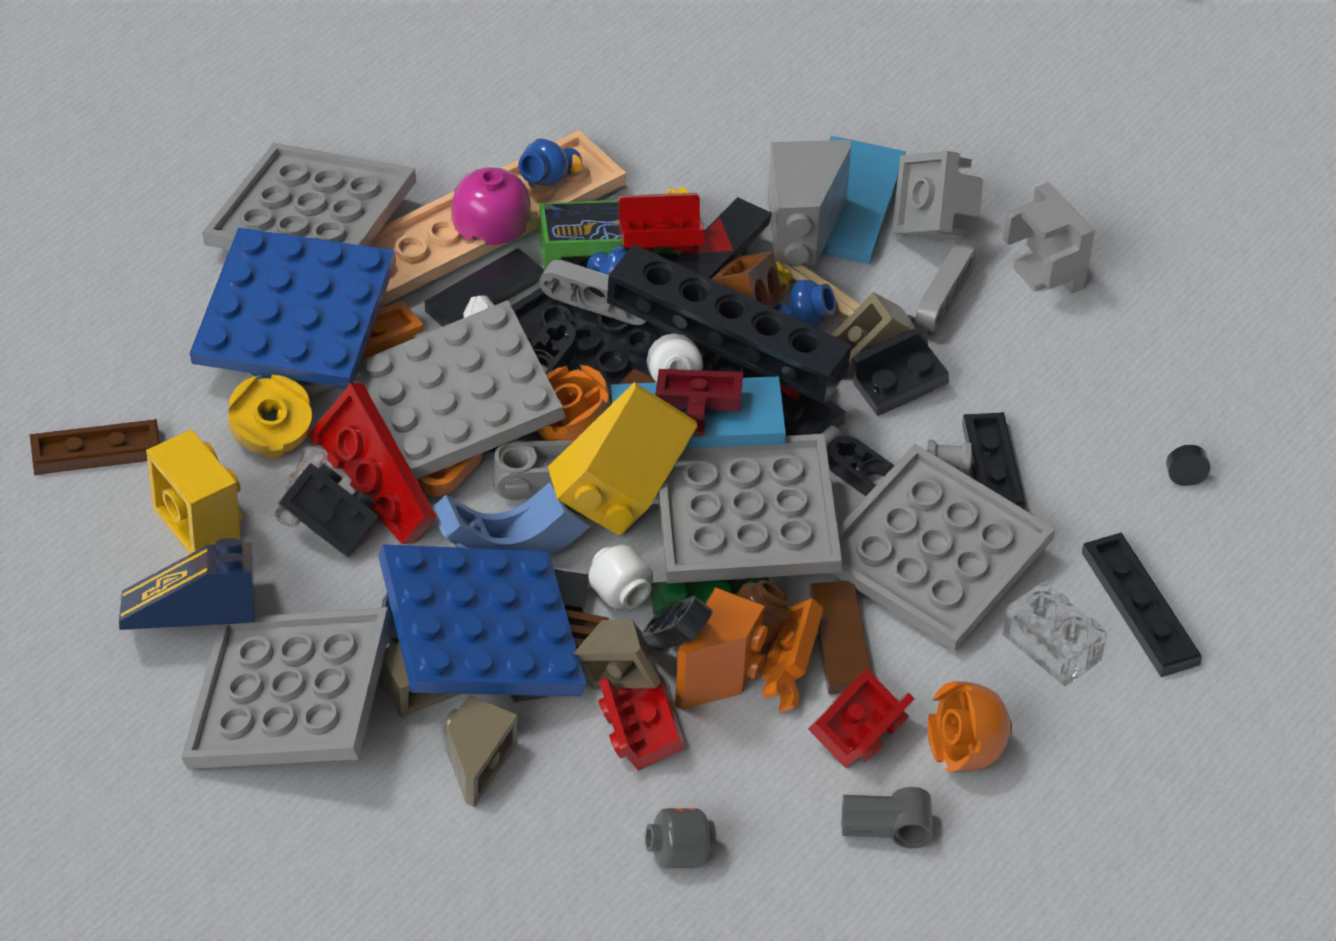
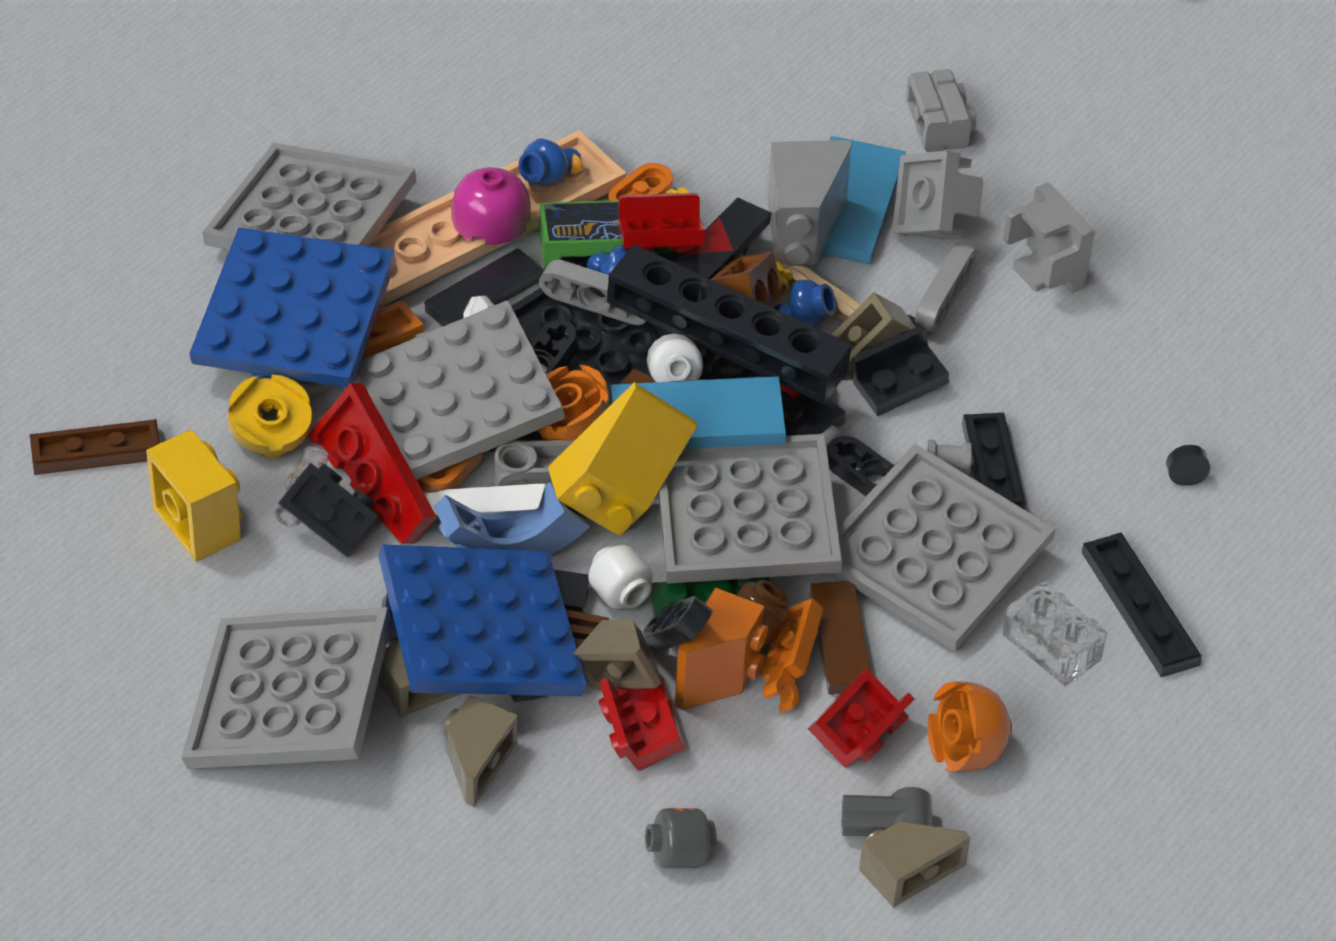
dark blue slope [119,538,255,630] -> none
dark red plate [655,369,743,436] -> none
none -> white sticker [423,484,545,515]
none -> orange plate [608,163,673,201]
none -> dark tan slope [859,821,970,908]
none -> light grey brick [906,69,976,152]

